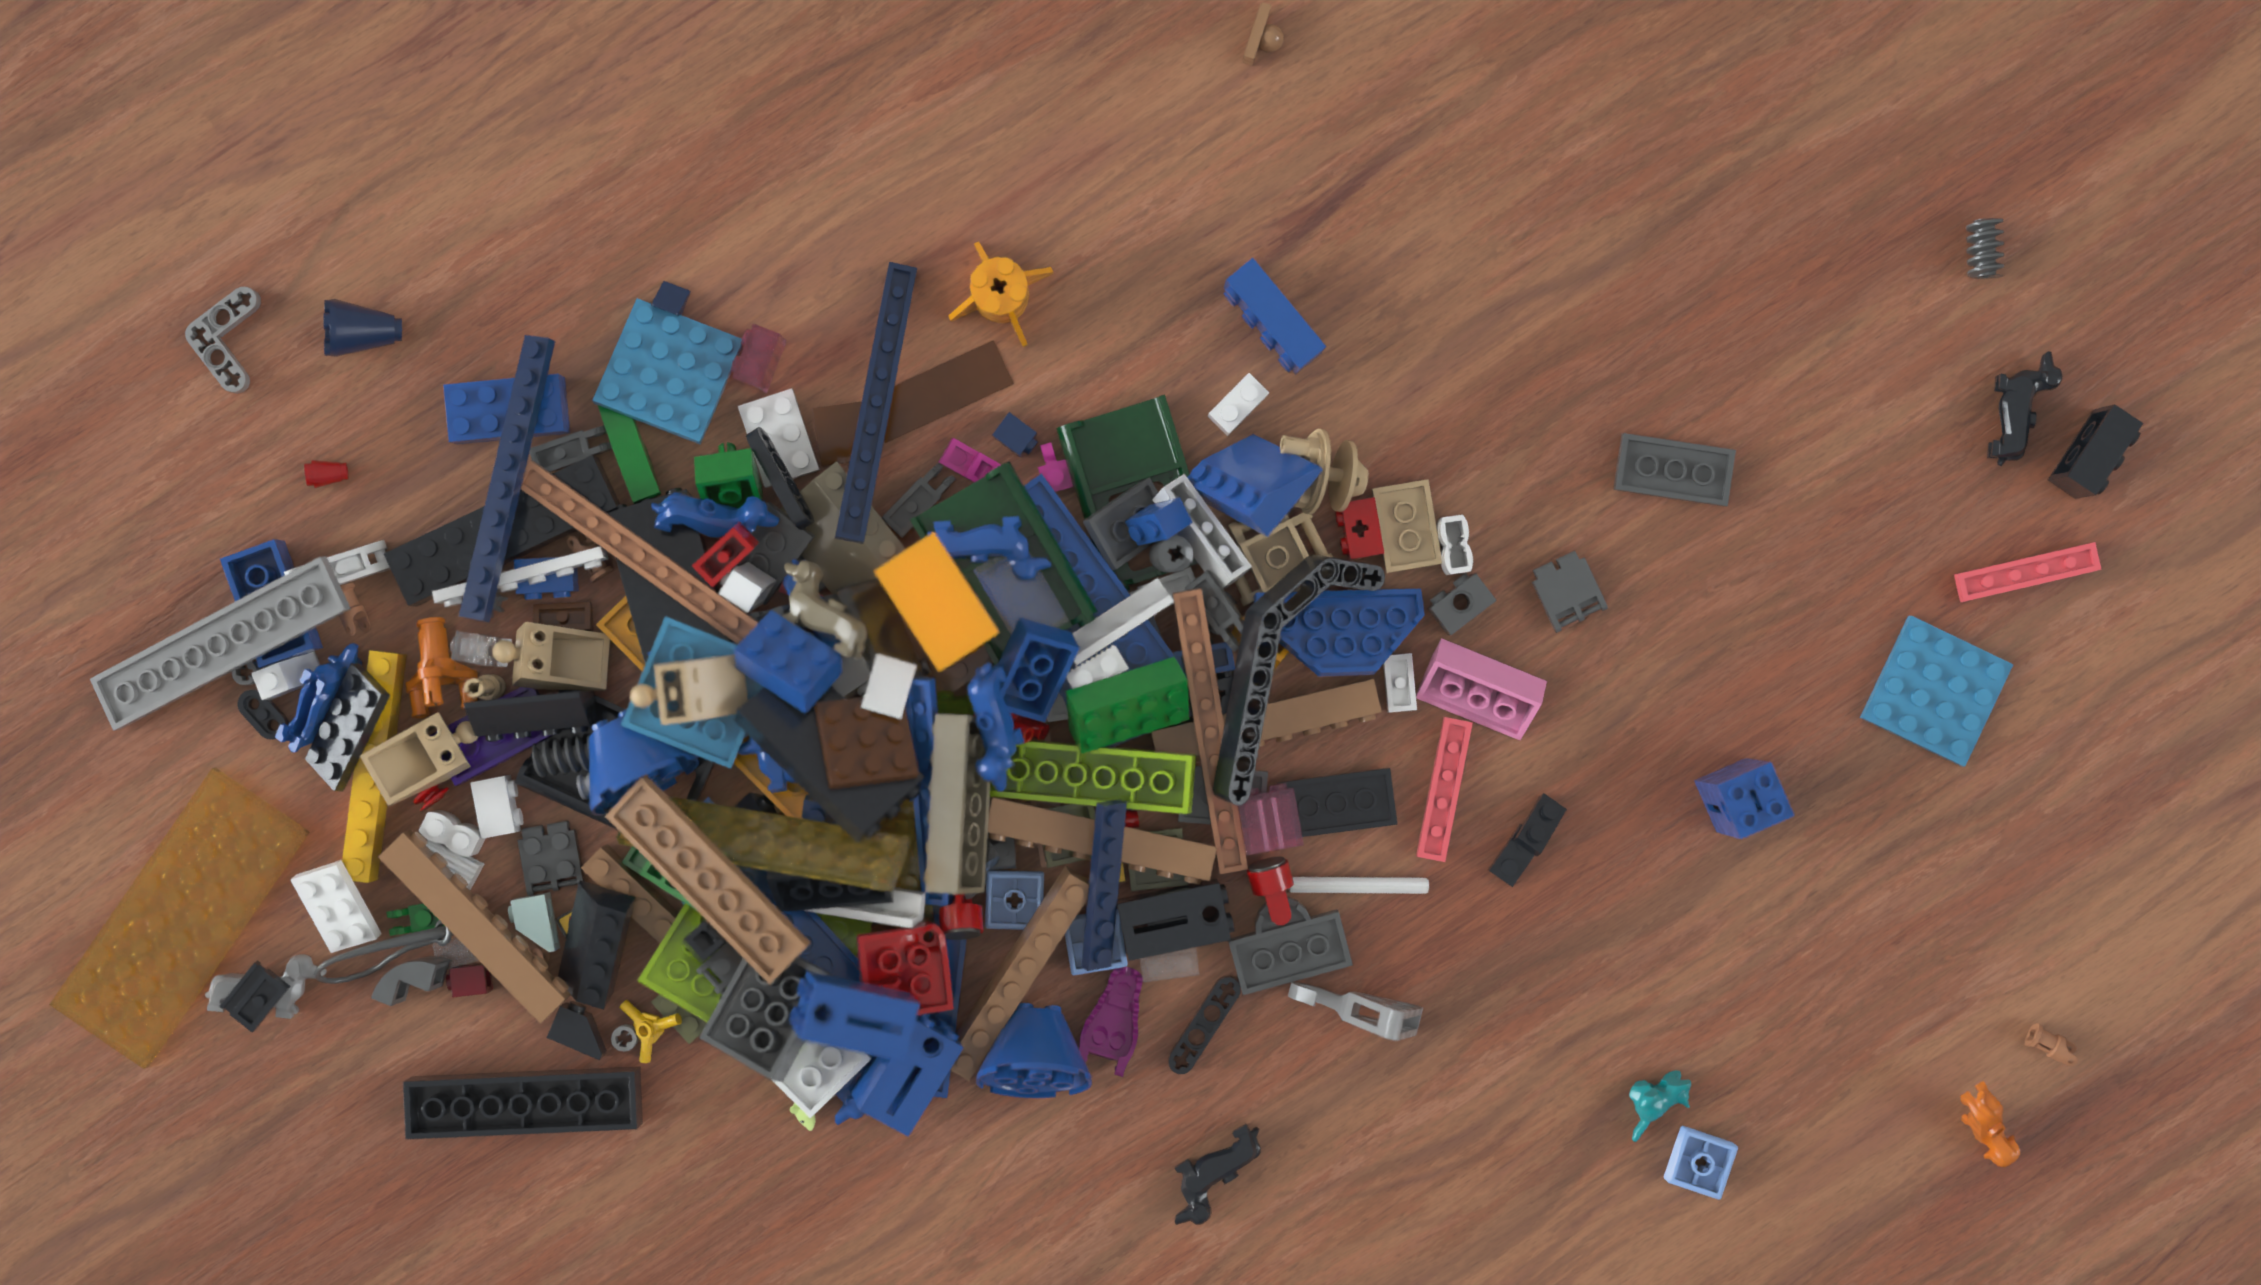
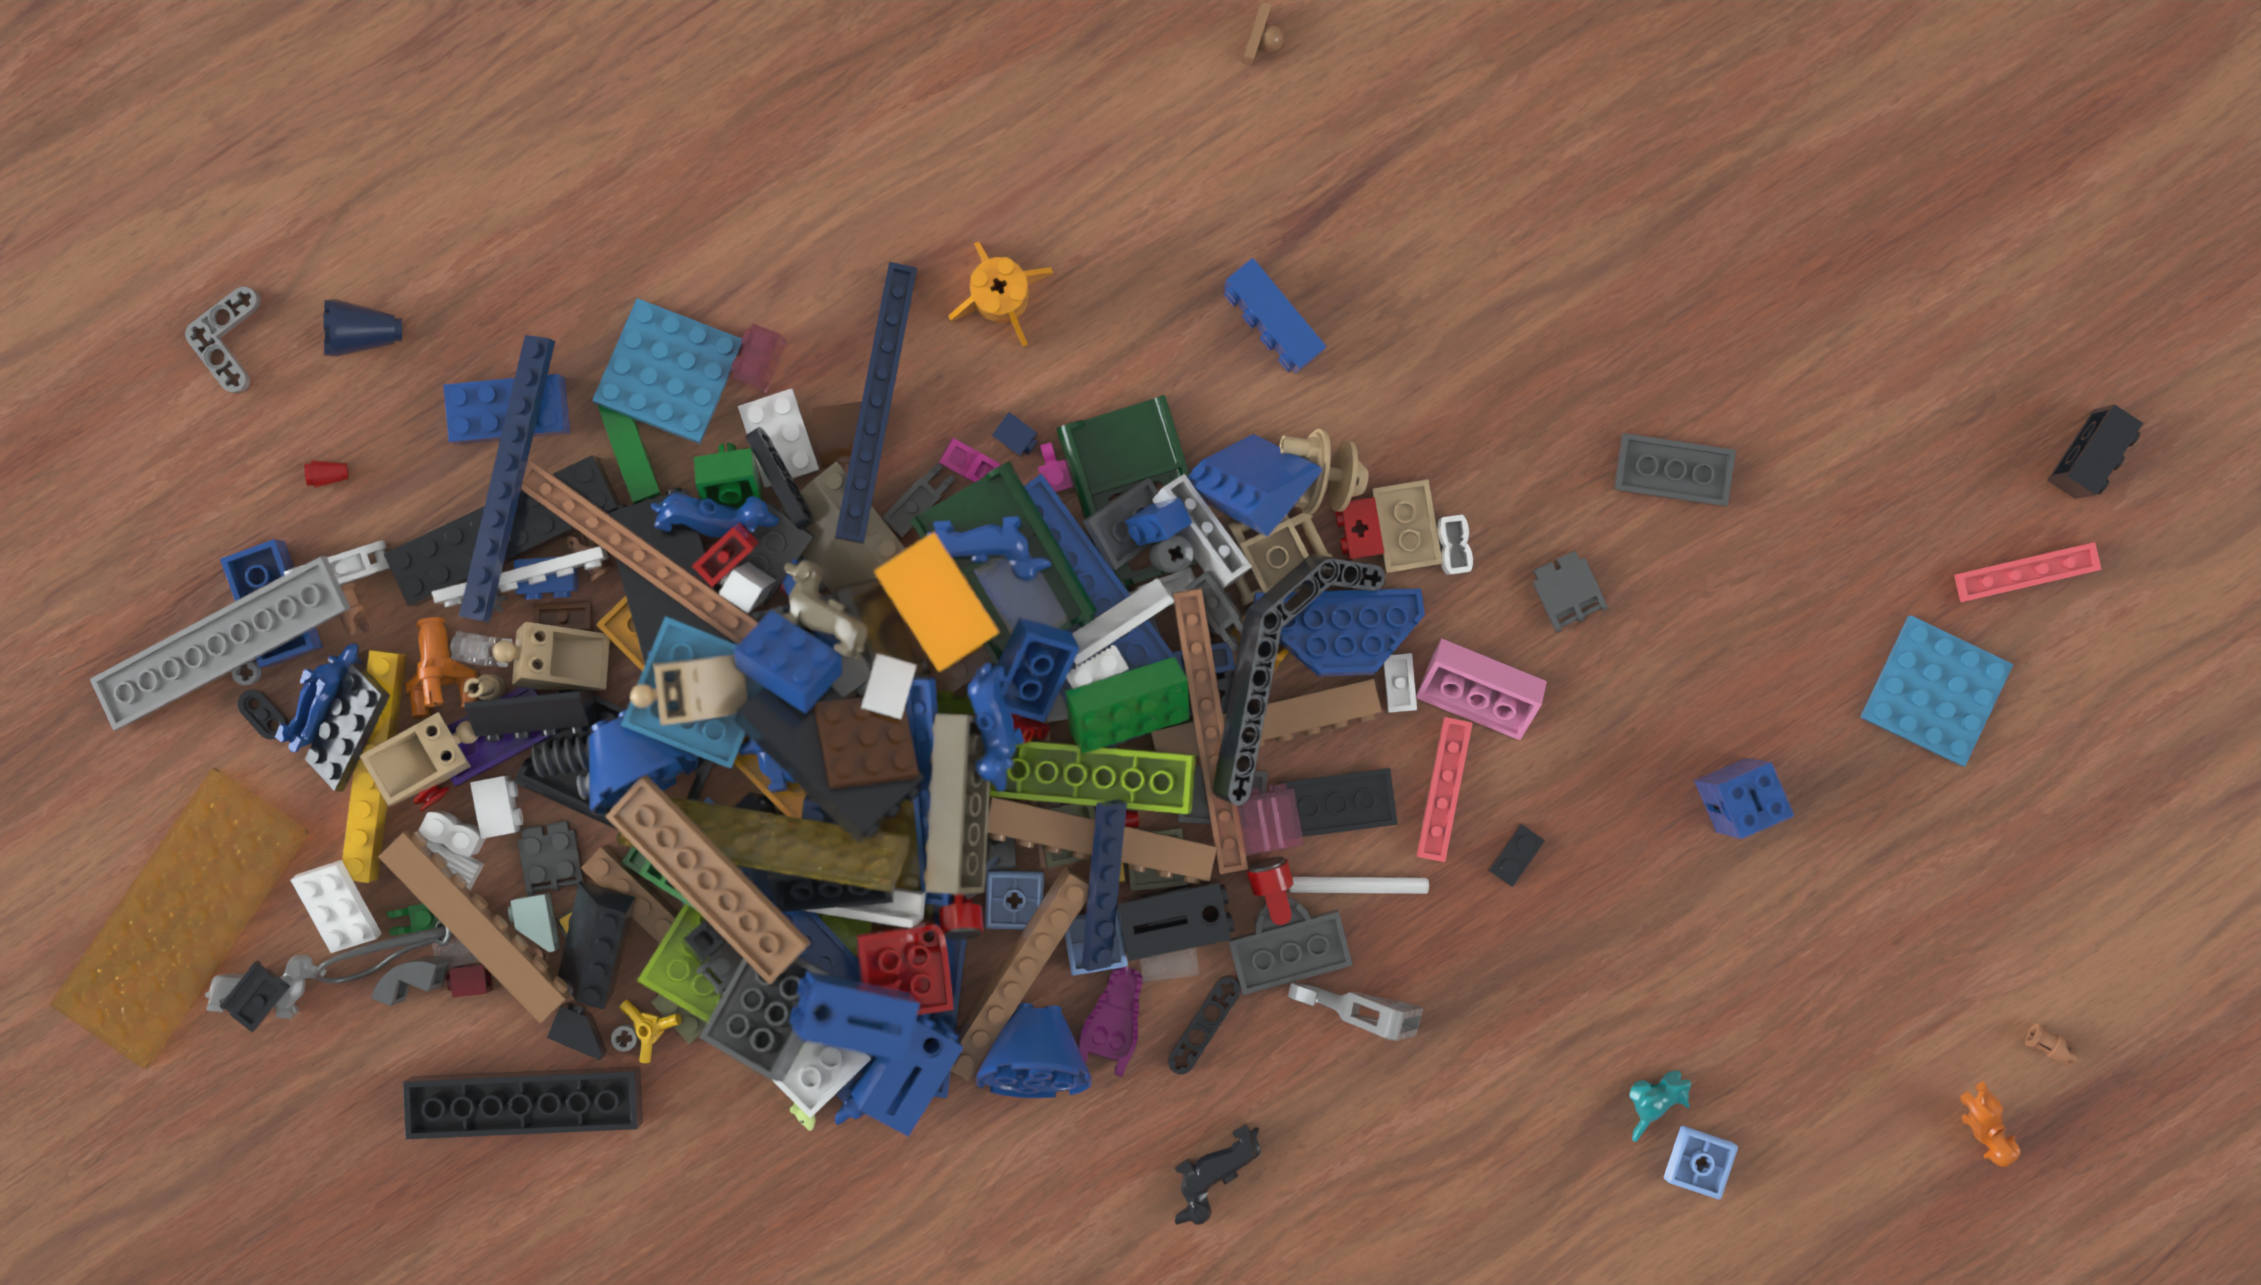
white slope [251,652,320,700] -> none
dark grey hinge [529,426,613,473] -> none
dark blue slope [651,281,691,316] -> none
reddish brown sticker [884,340,1014,443] -> none
white piece [1207,373,1269,436] -> none
dark grey brick [1427,573,1497,635] -> none
black plate [1514,793,1567,856] -> none
dark grey piece [1966,218,2005,279] -> none
black animal [1987,351,2063,466] -> none

